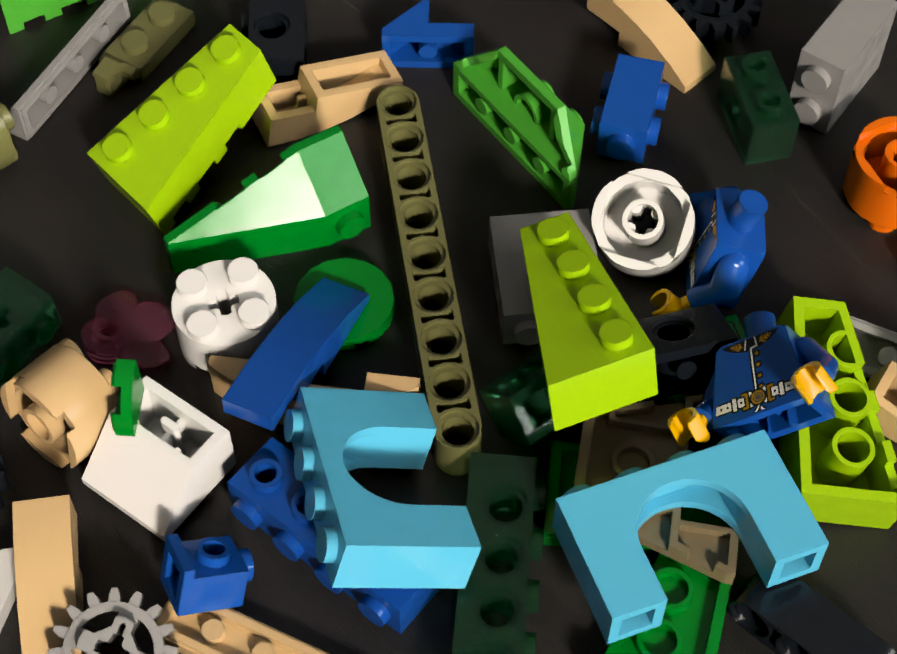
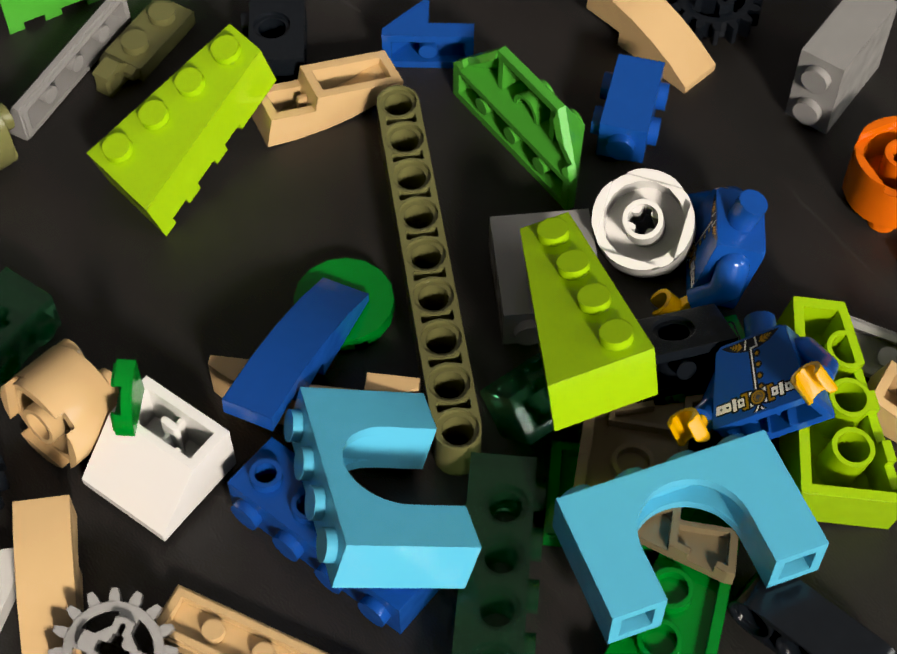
clear pink plate [80,290,175,368] -> none
blue brick [160,533,254,616] -> none
wedge [163,125,371,274] -> none
white brick [171,257,280,372] -> none
clear green brick [717,50,800,165] -> none

